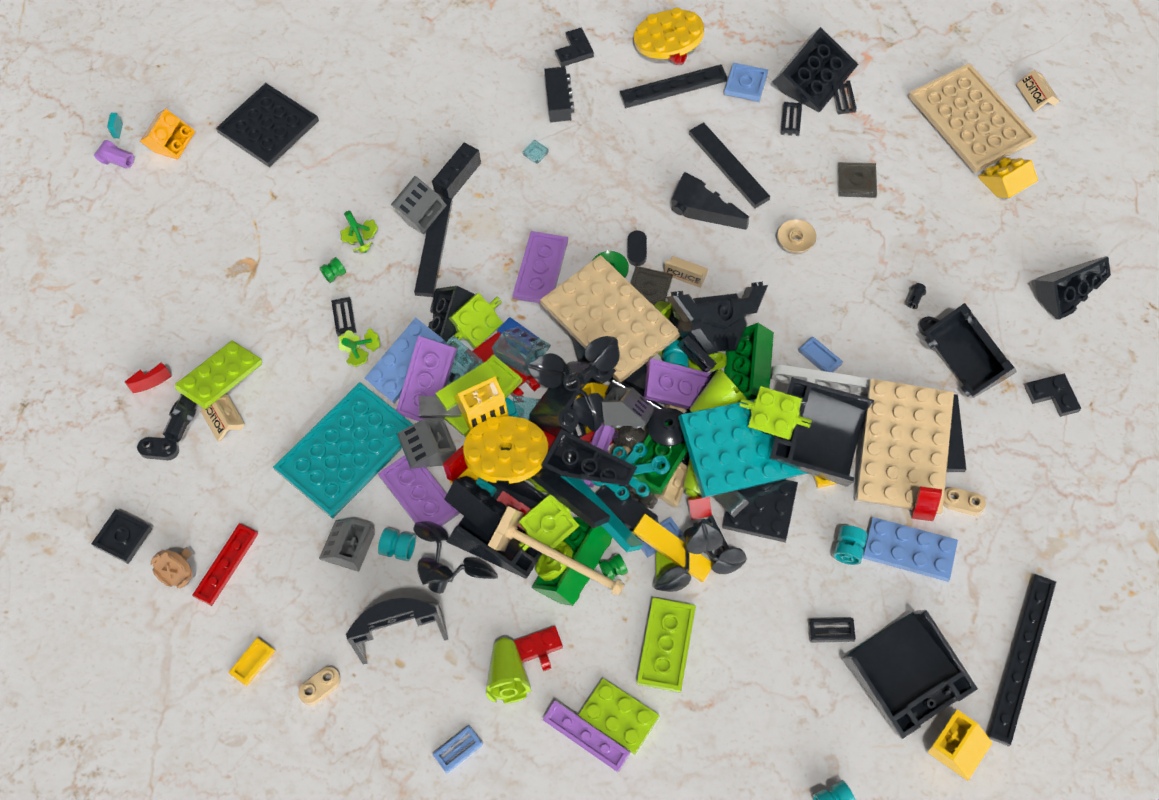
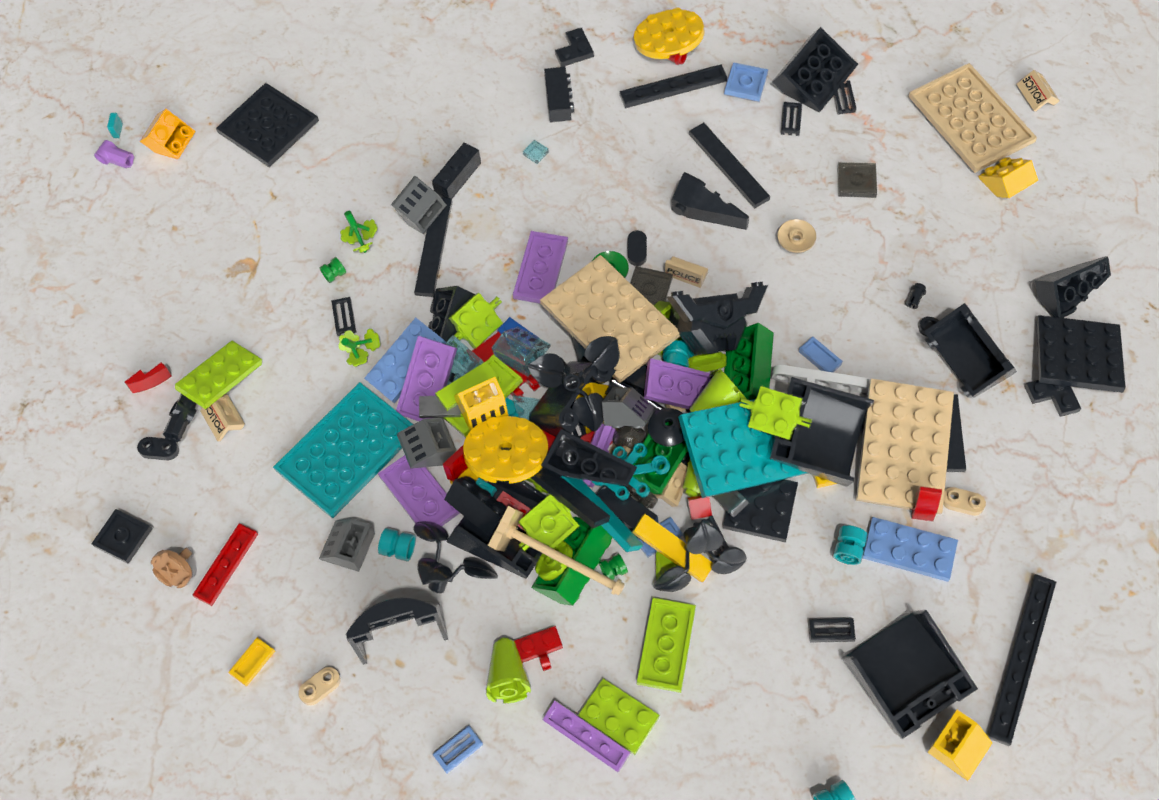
black tile [677,335,717,372] -> none
none -> black plate [1036,315,1126,393]

